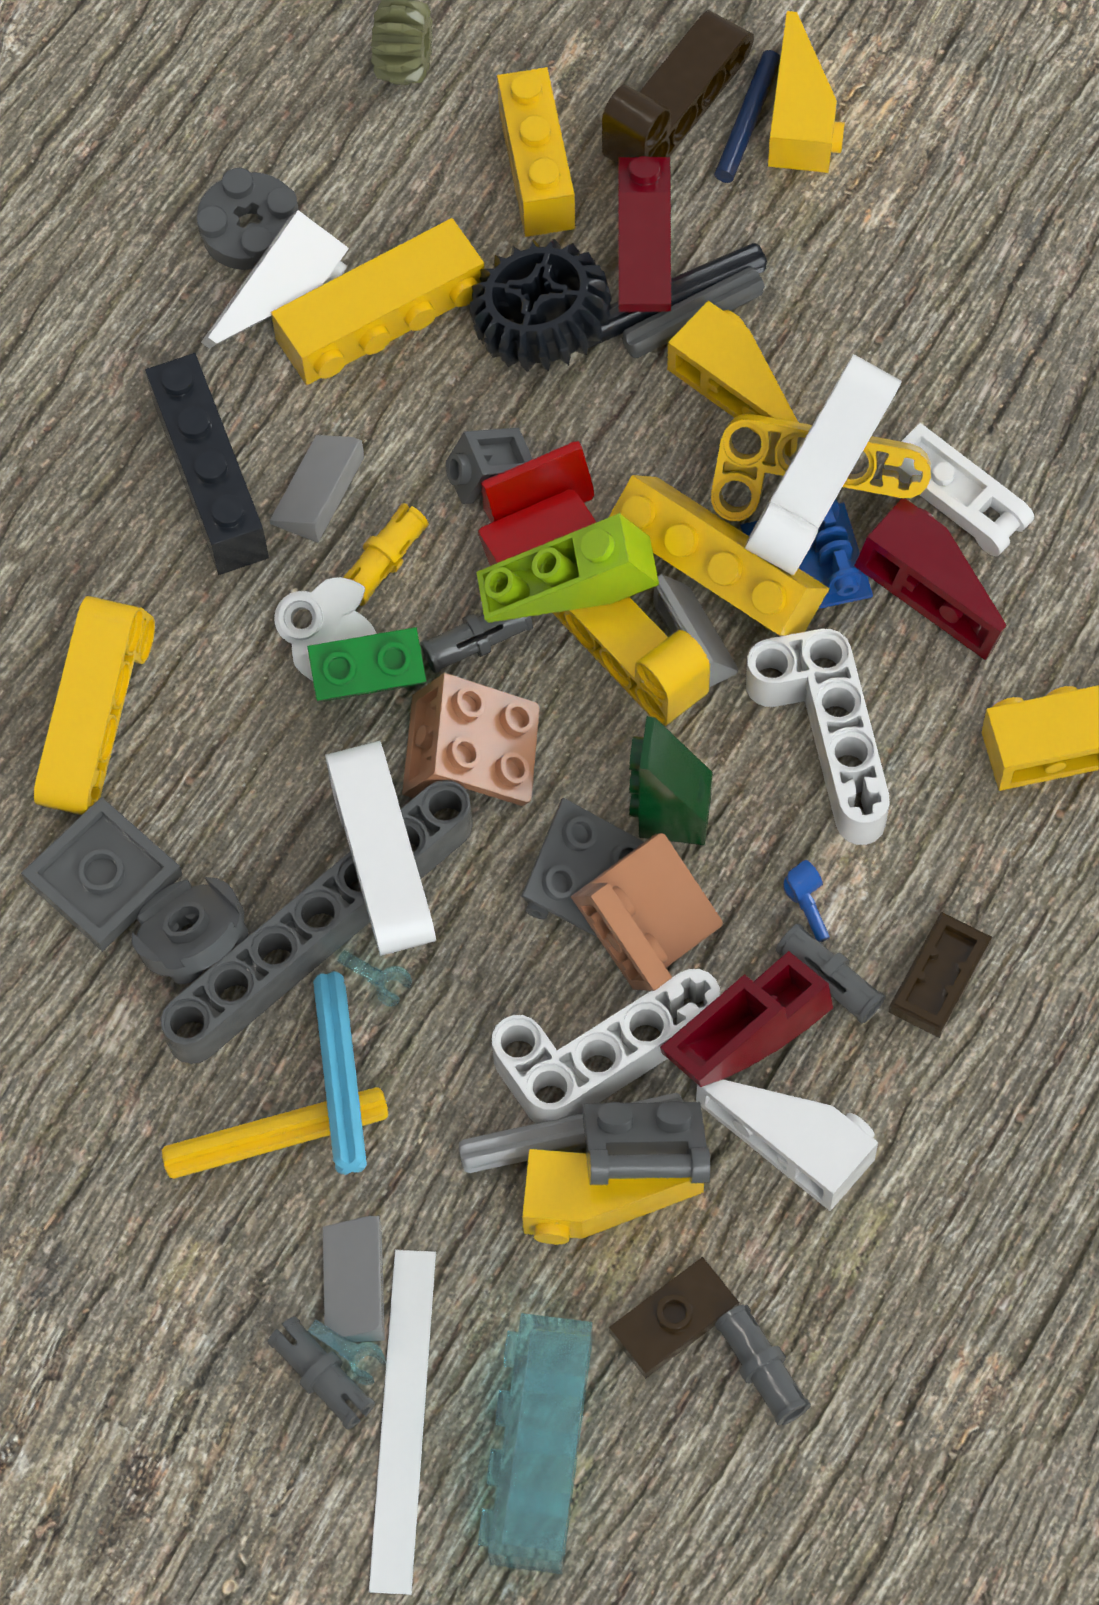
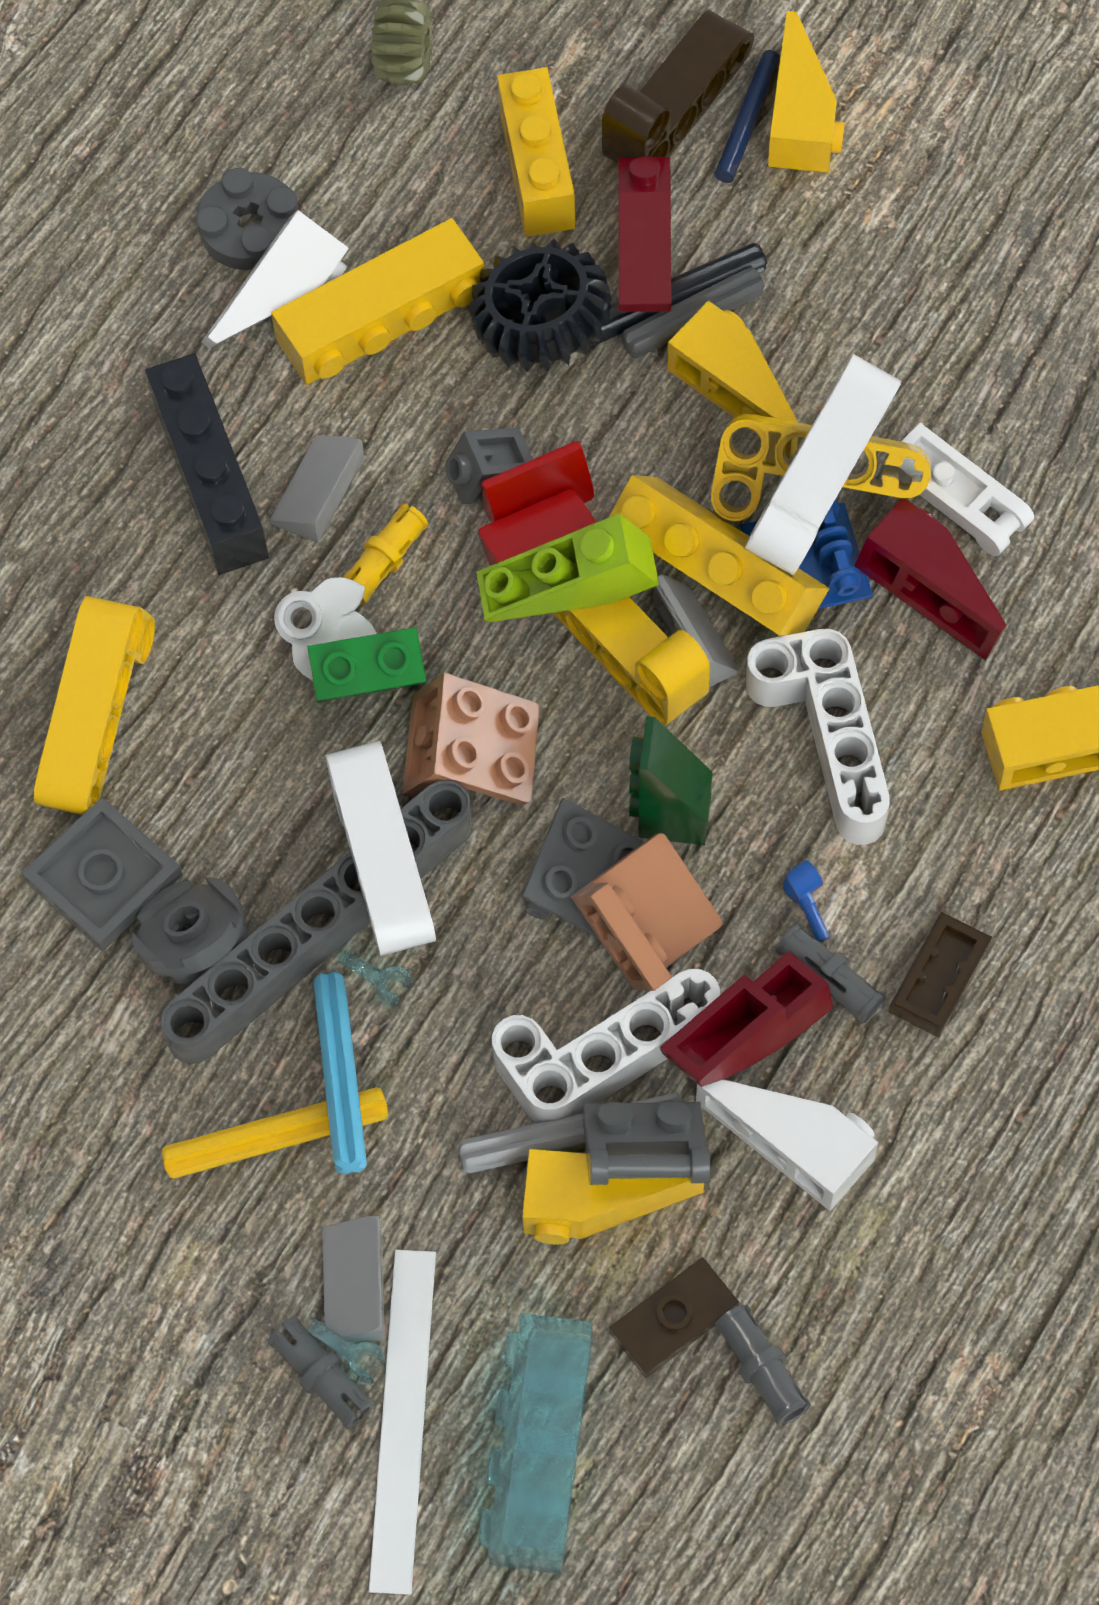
dark grey pin [420,613,533,673] -> none

